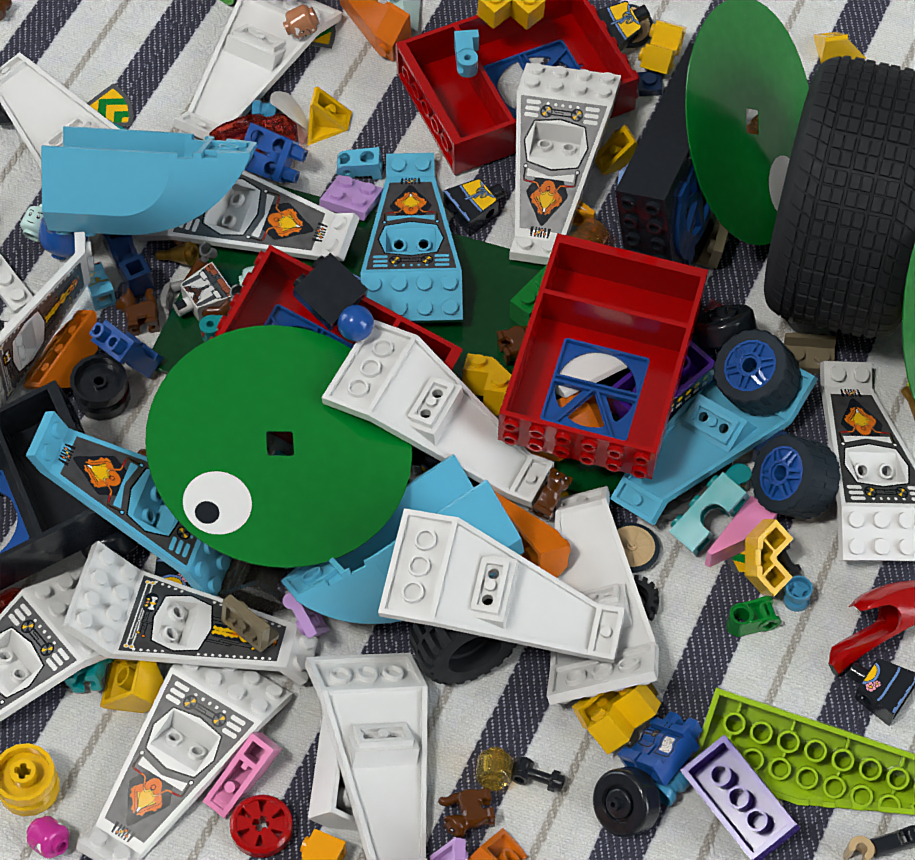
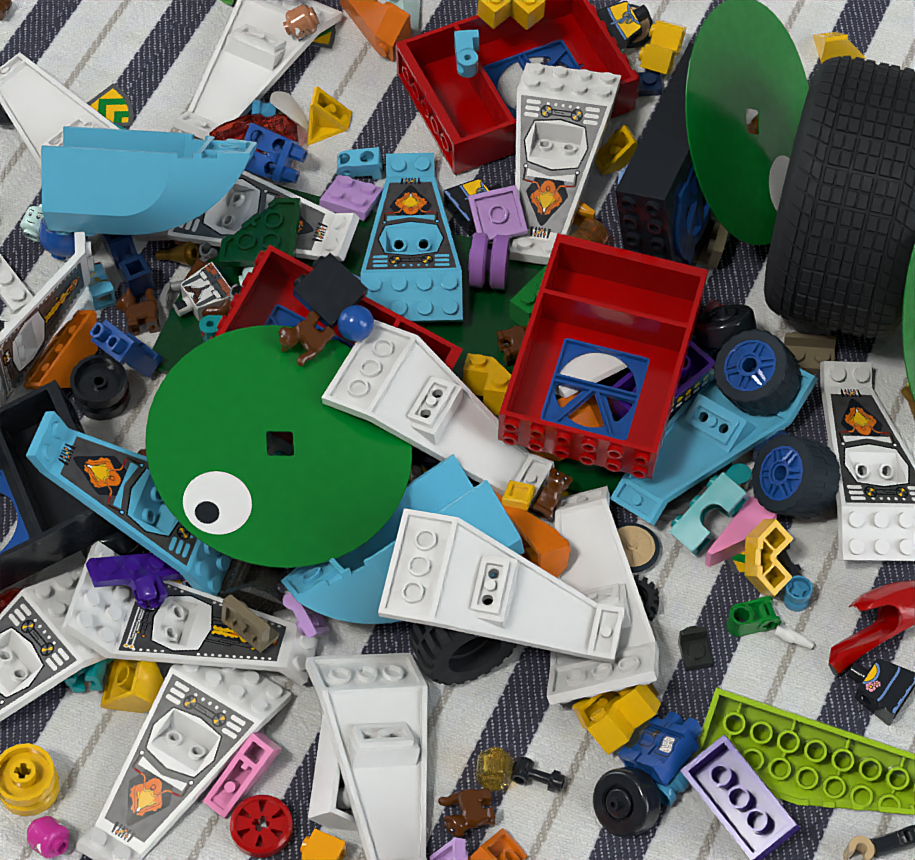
none -> dark purple plate [86,553,185,610]
none -> dark green plate [218,198,302,267]
none -> reddish brown animal [278,310,336,366]
none -> lavender plate [468,185,528,243]
none -> medium lavender wheel [468,233,510,290]
none -> yellow tile [502,480,535,511]
none -> pearl dark grey bracket [678,626,713,672]
none -> white piece [774,625,814,649]

